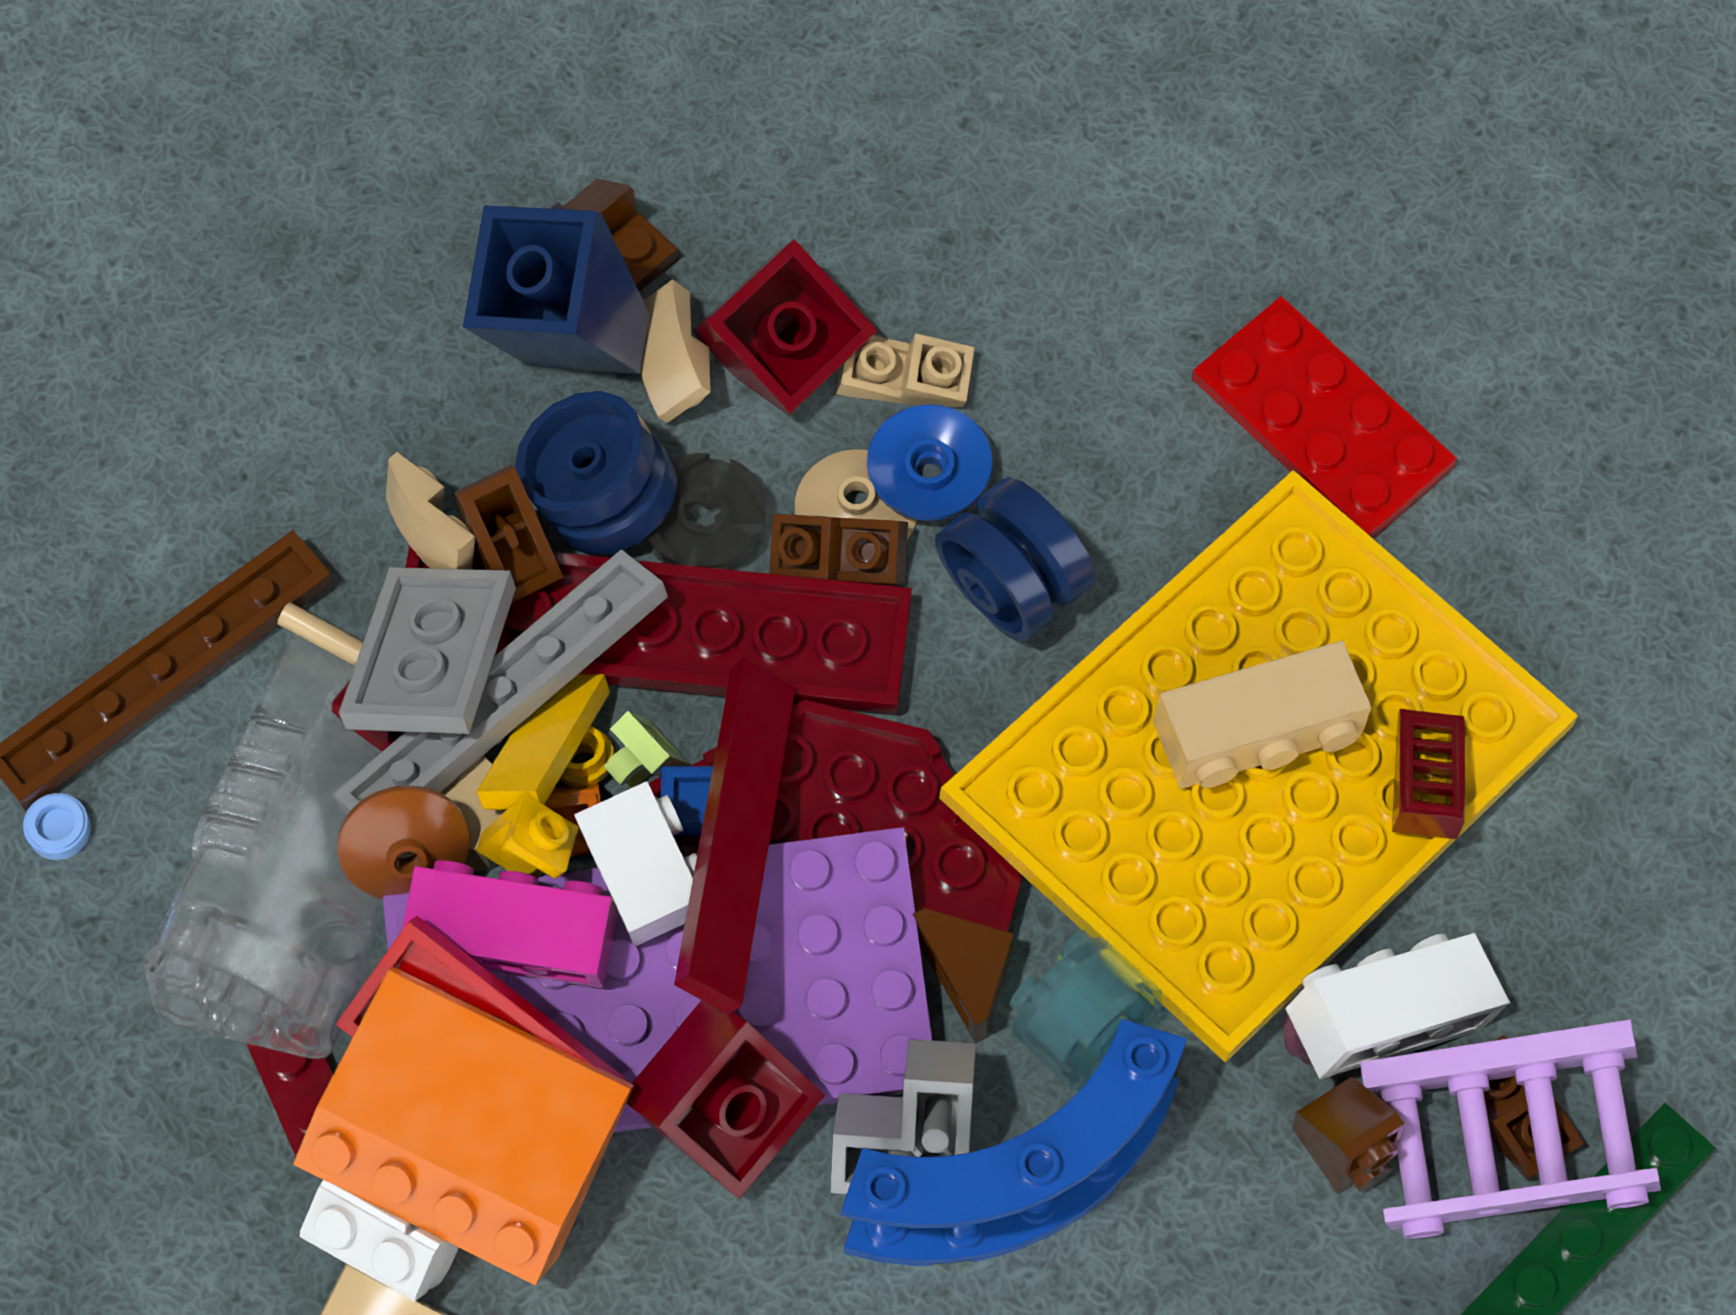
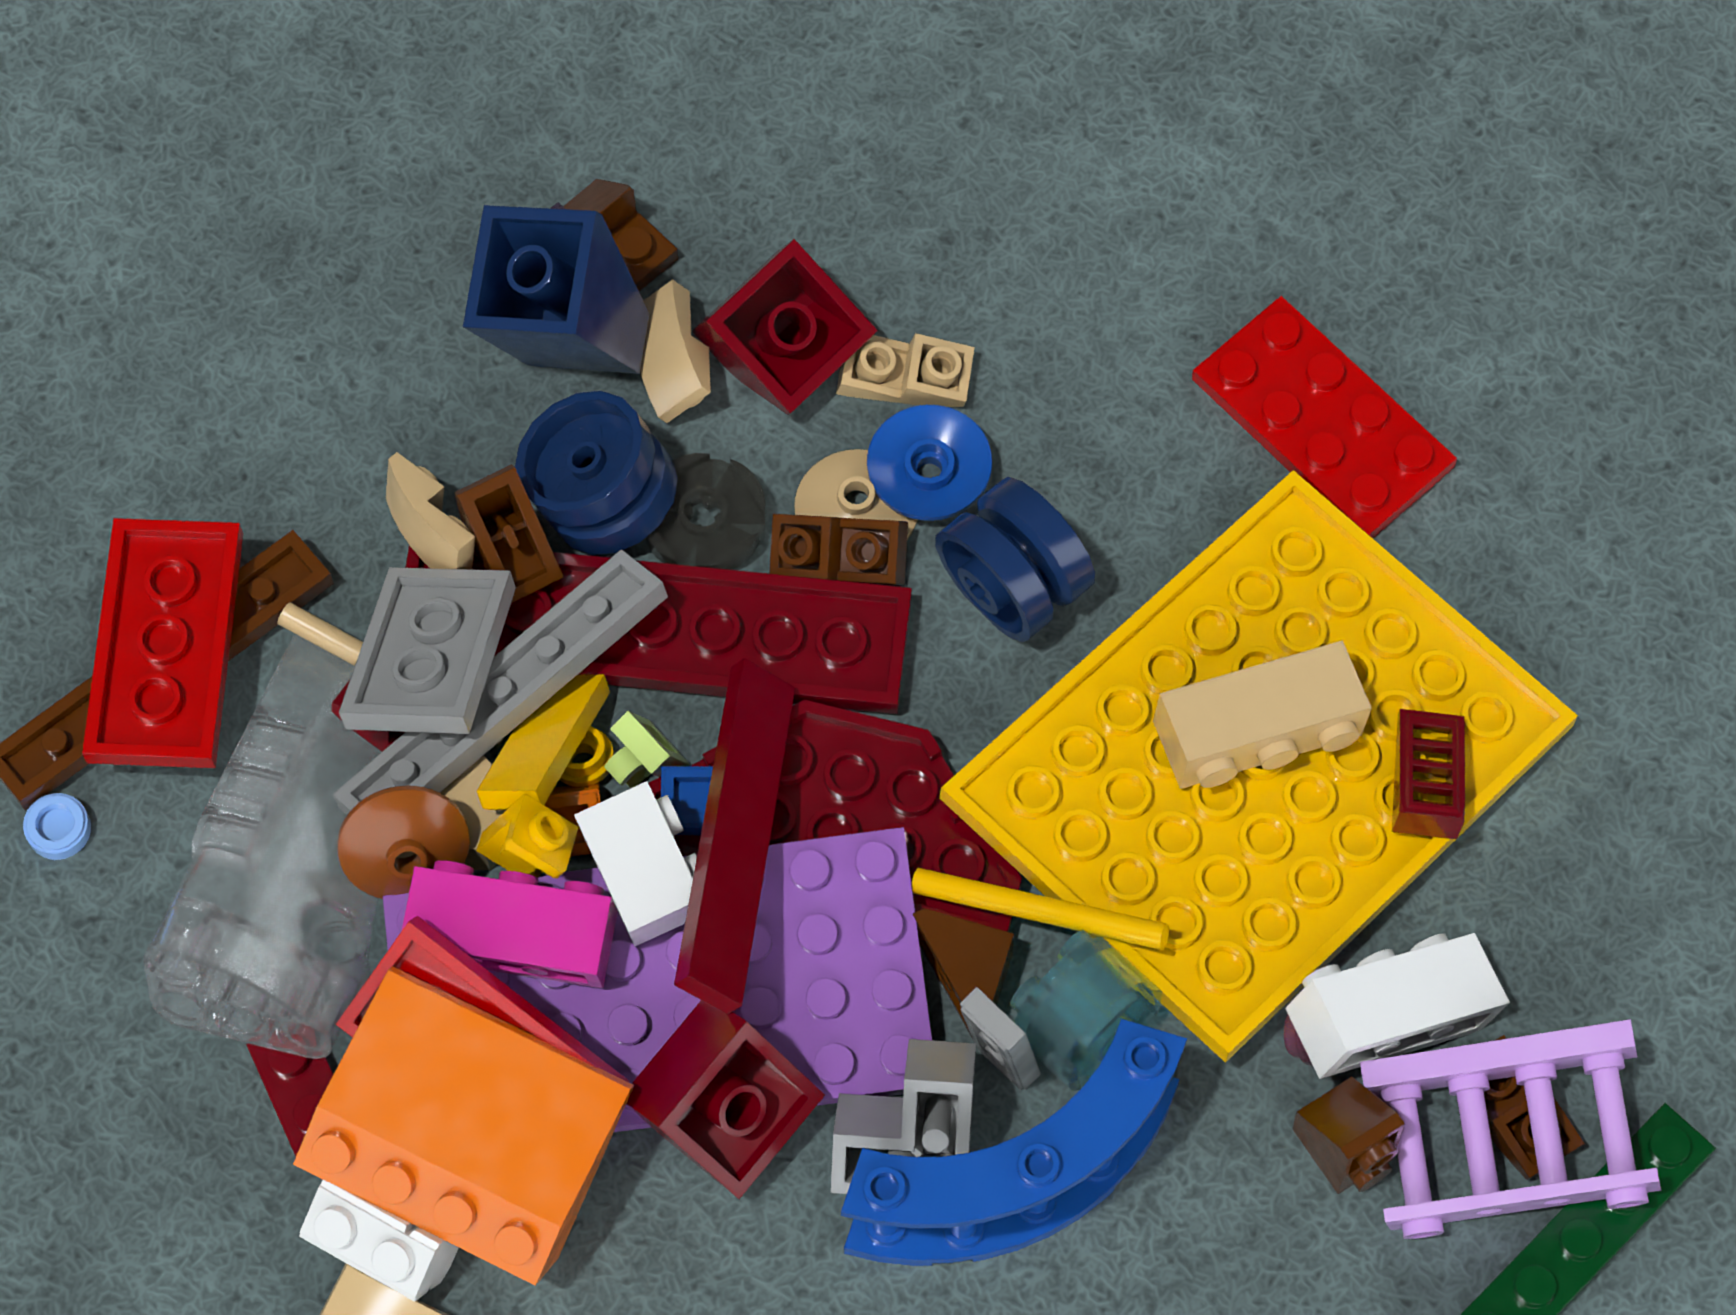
none -> red plate [82,518,244,768]
none -> yellow bar [911,868,1169,950]
none -> light grey tile [960,987,1041,1090]

